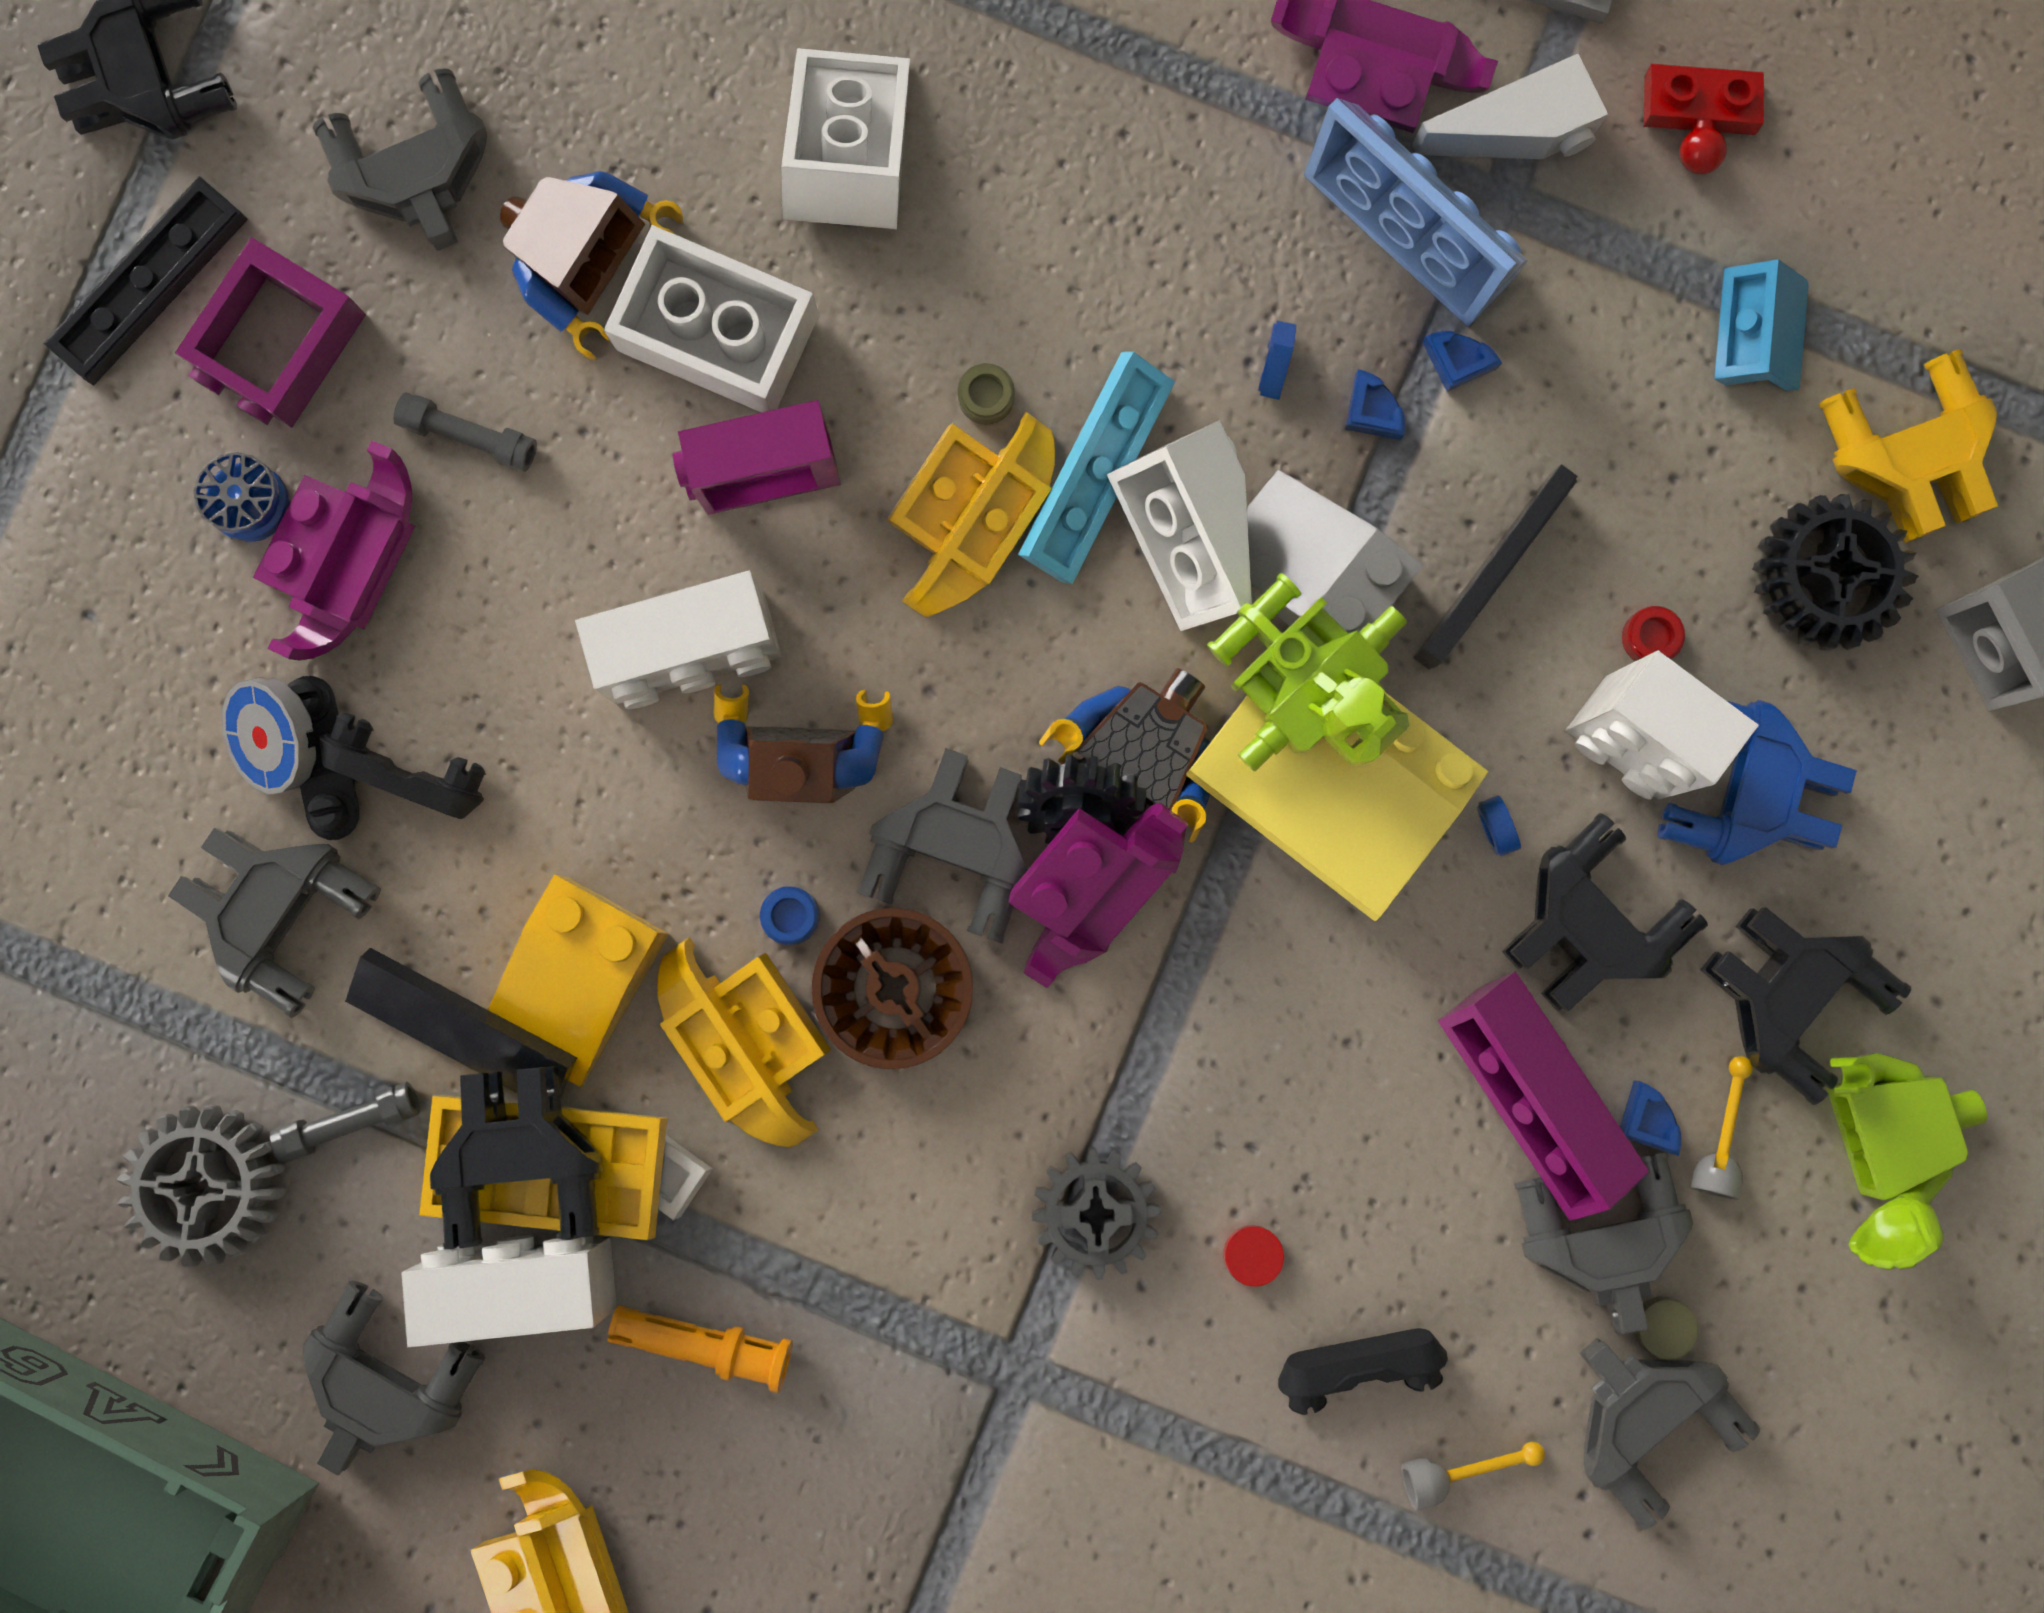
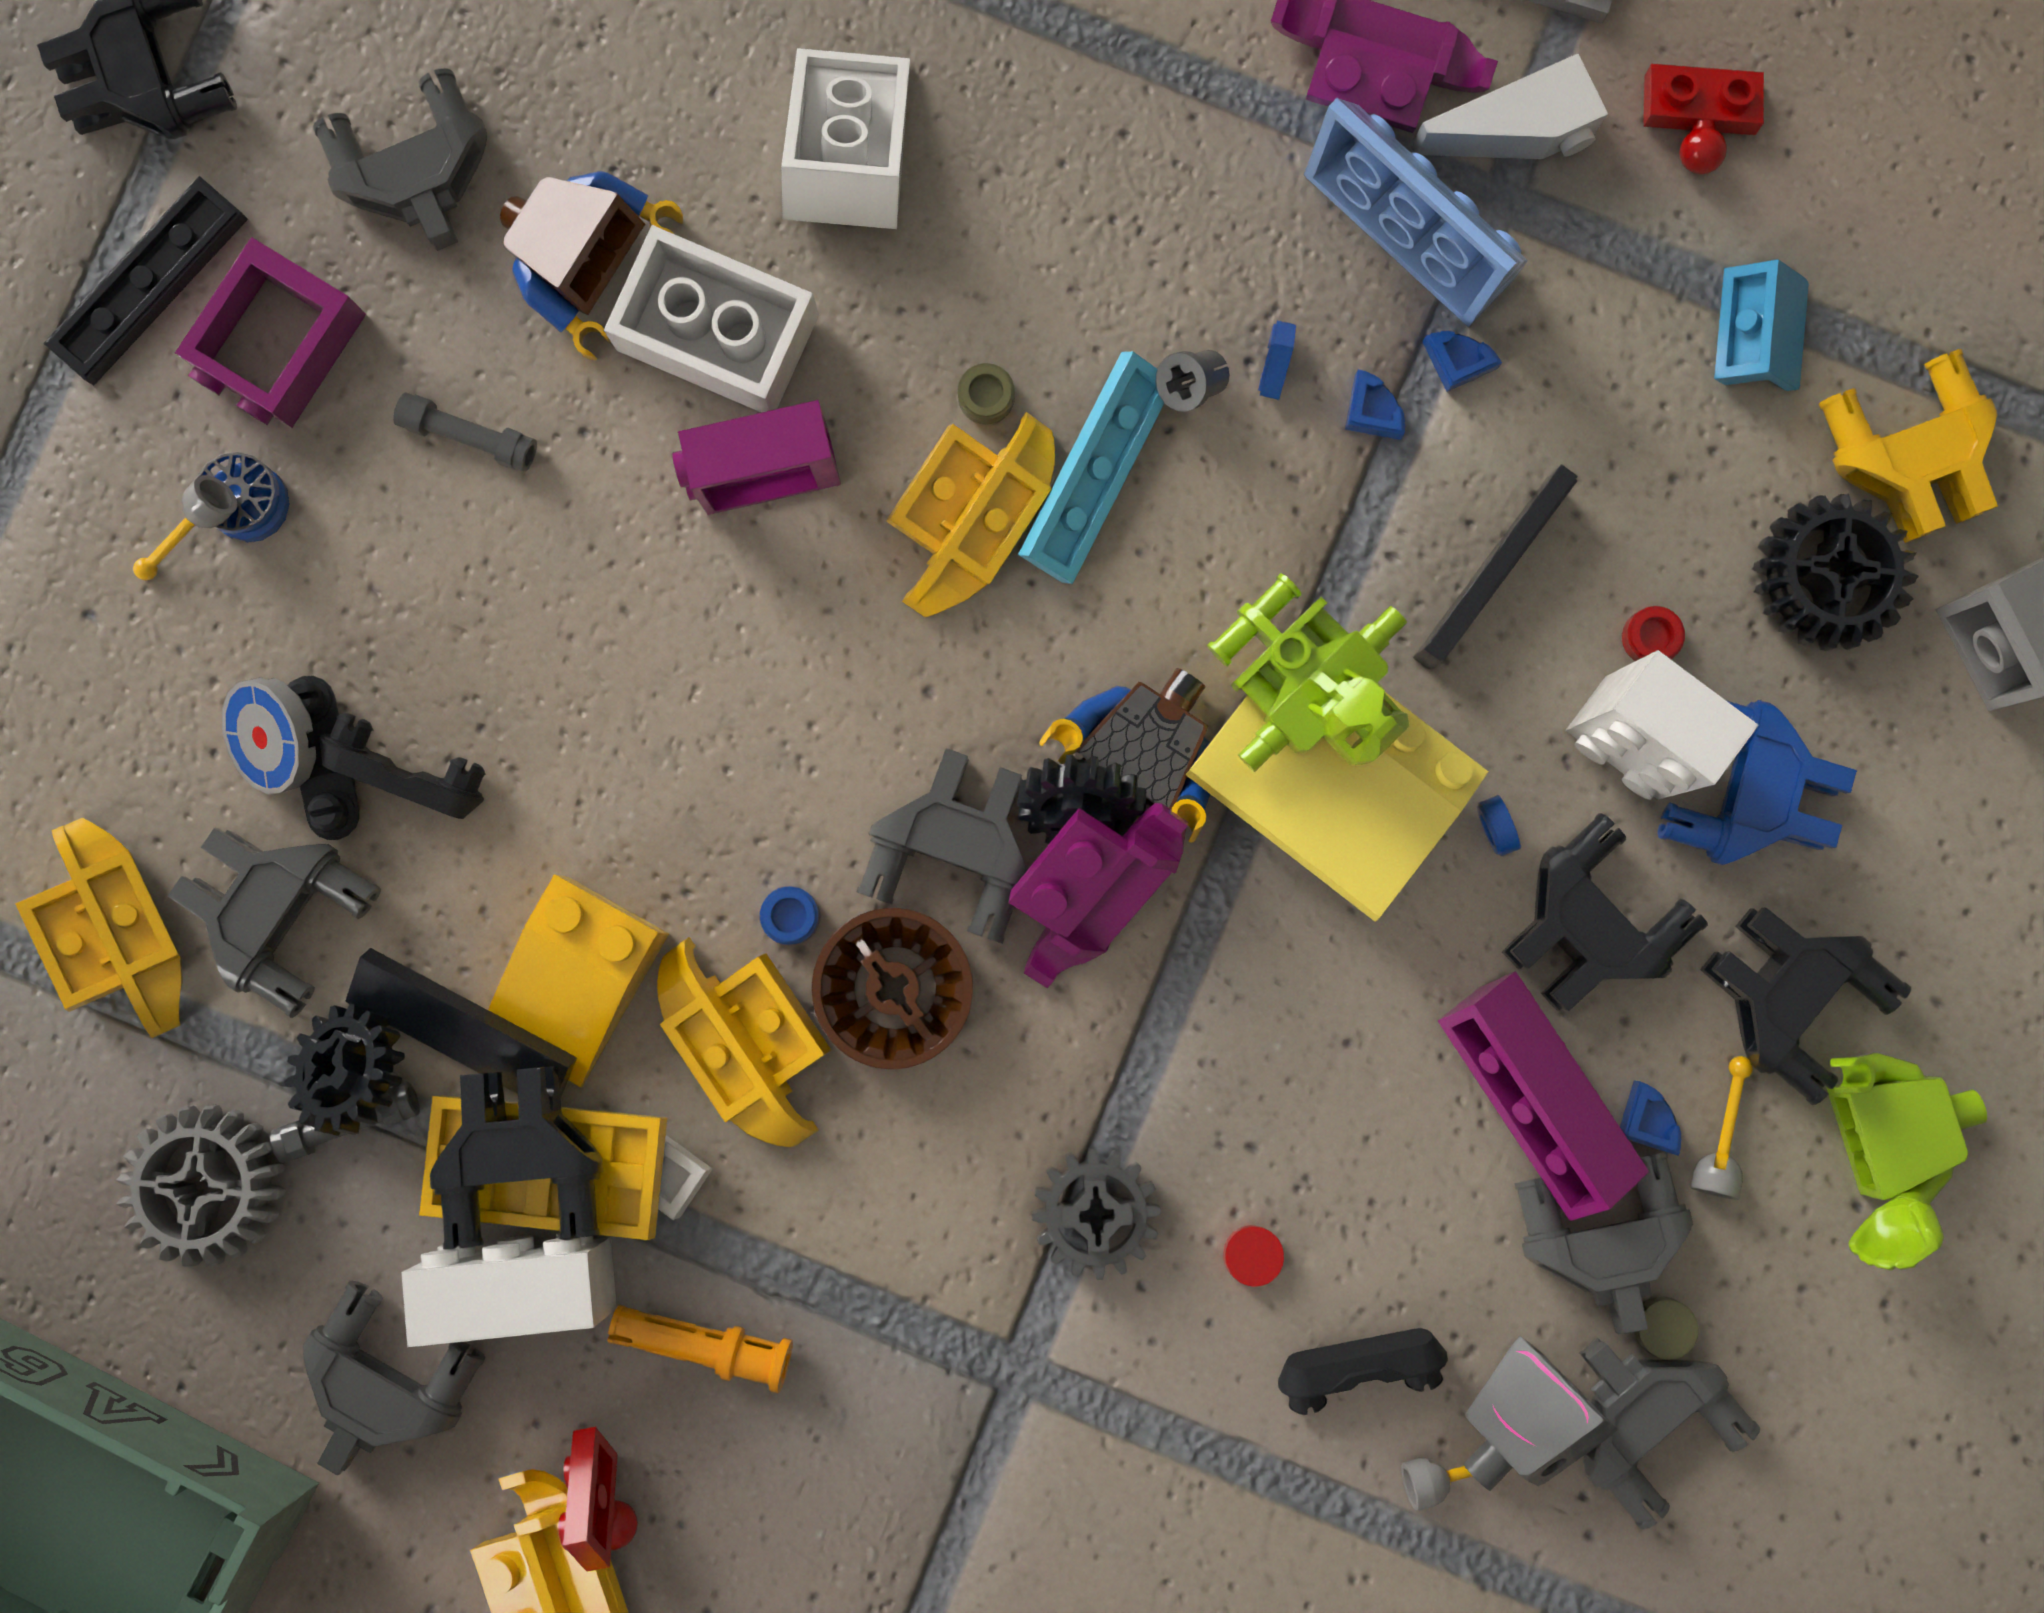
magenta plate [253,440,416,661] -> none
white brick [575,570,782,709] -> none
torso [713,684,893,803] -> none
white slope [1106,420,1252,631] -> none
light grey slope [1247,470,1424,633] -> none
none -> yellow plate [15,818,183,1038]
none -> light grey hinge [133,475,237,581]
none -> black gear [284,1004,405,1136]
none -> red plate [558,1426,638,1572]
none -> dark grey bush [1156,350,1230,412]
none -> torso [1463,1336,1618,1491]

